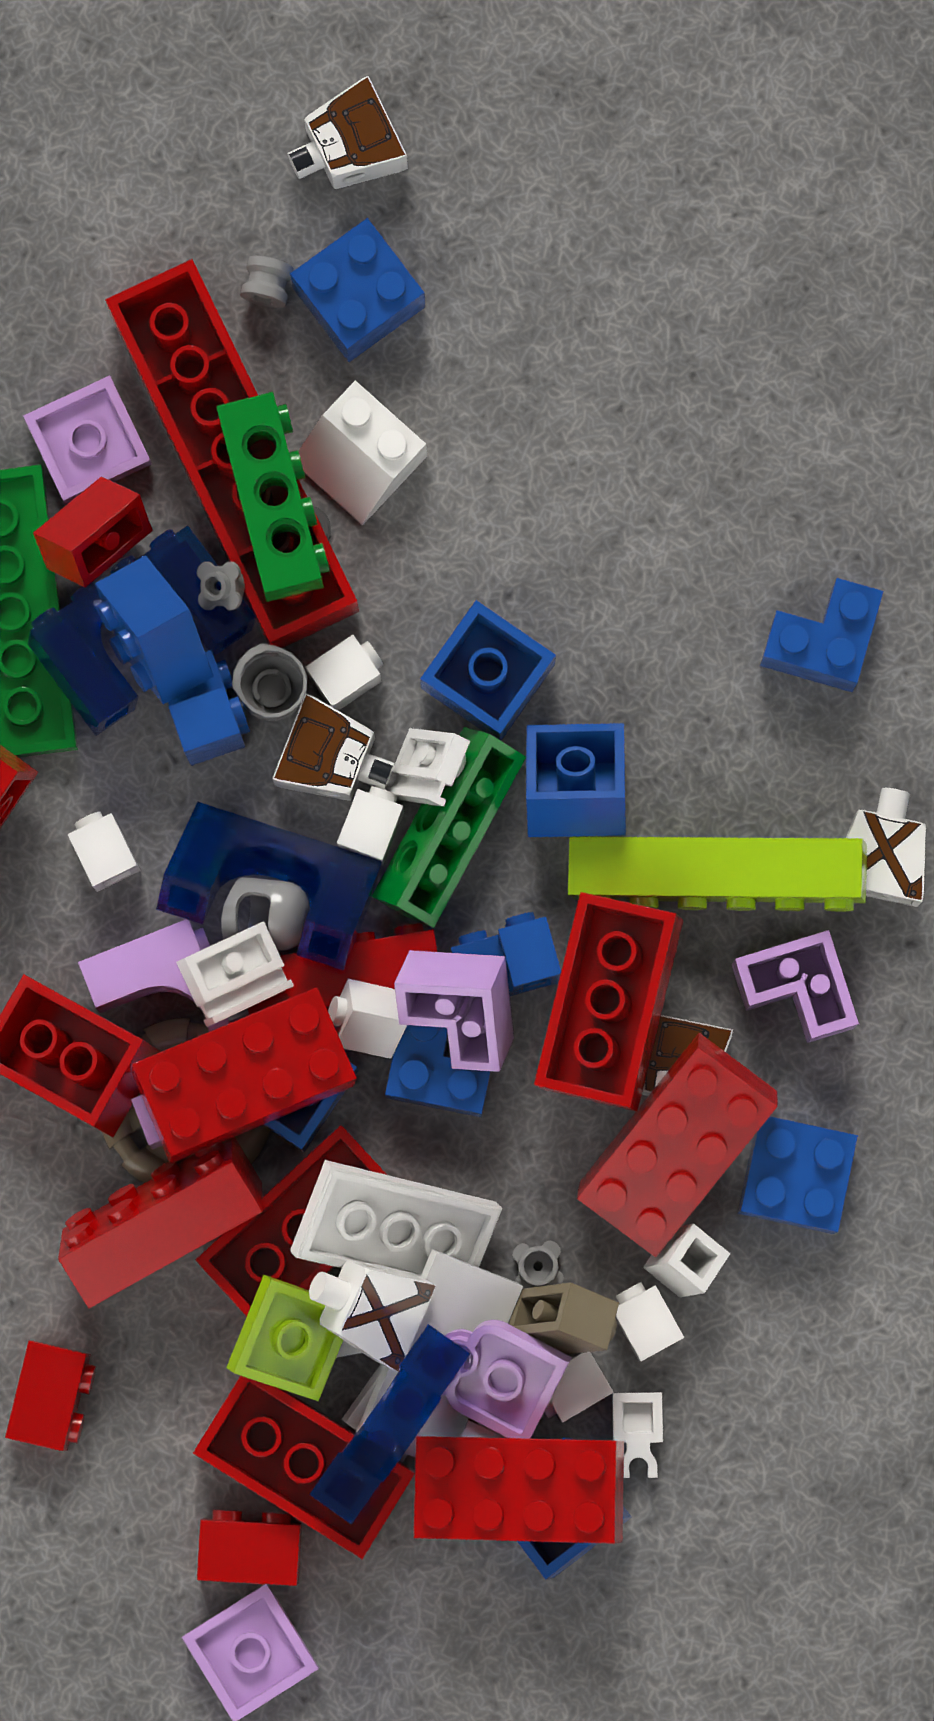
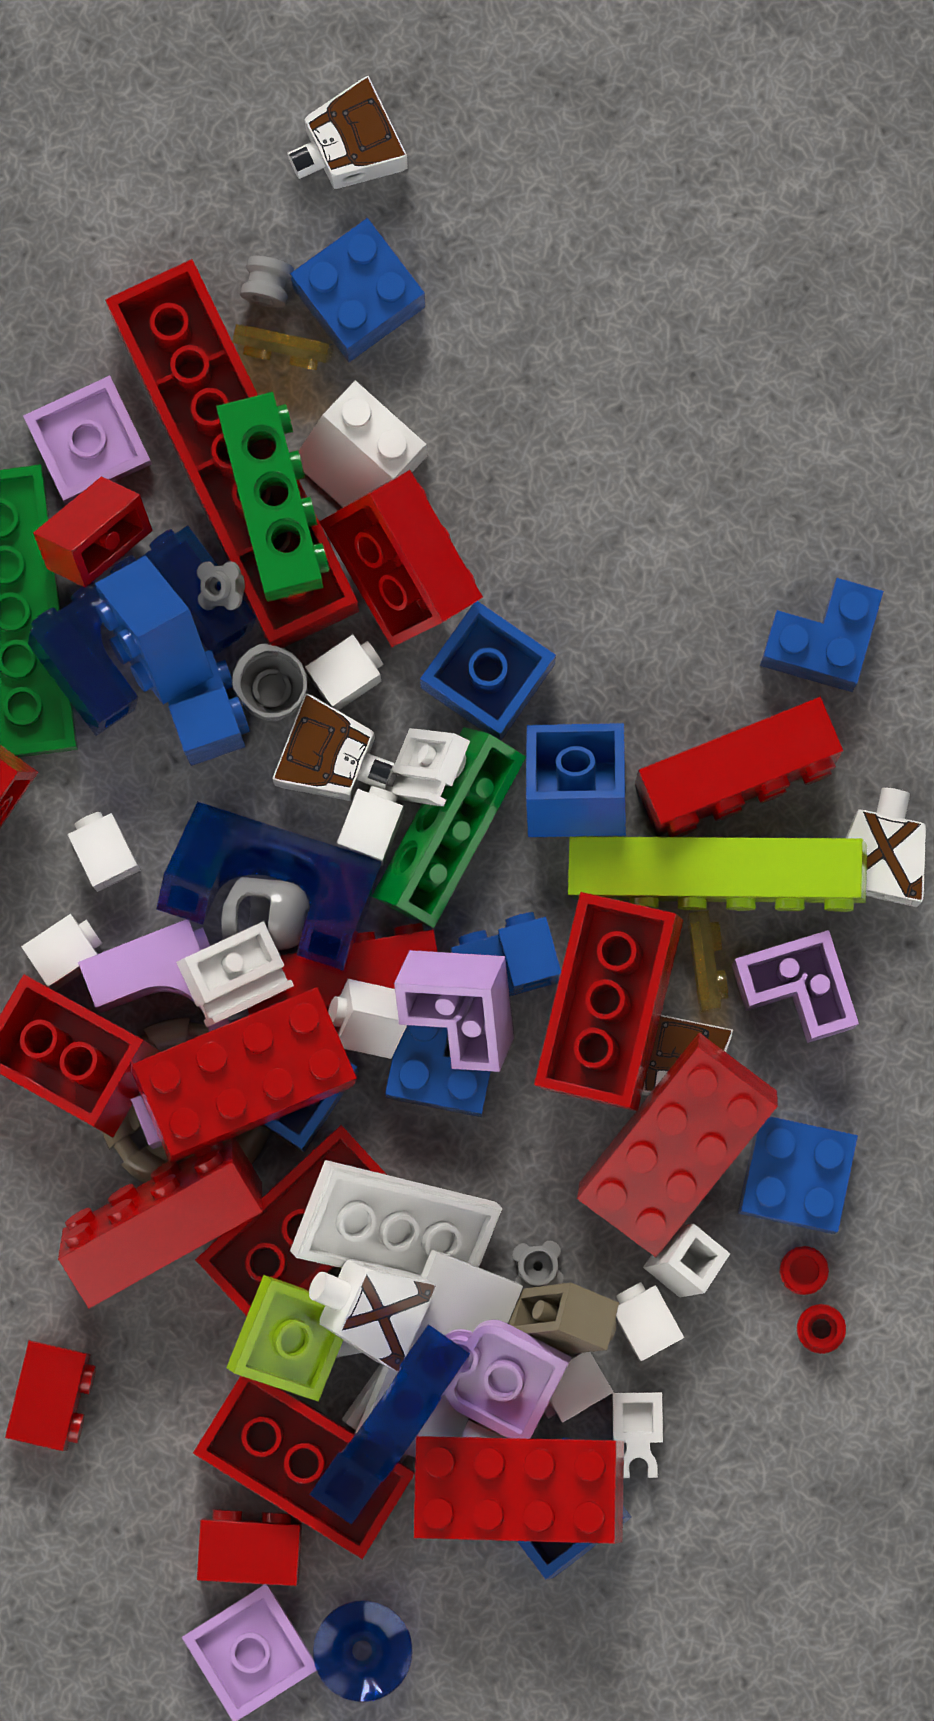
none -> white brick [21,914,103,991]
none -> clear yellow plate [232,324,334,370]
none -> clear blue dish [313,1600,413,1702]
none -> red brick [319,470,483,647]
none -> red brick [635,696,843,837]
none -> clear yellow plate [687,910,729,1014]
none -> red tile [779,1246,829,1295]
none -> red plate [796,1304,846,1354]

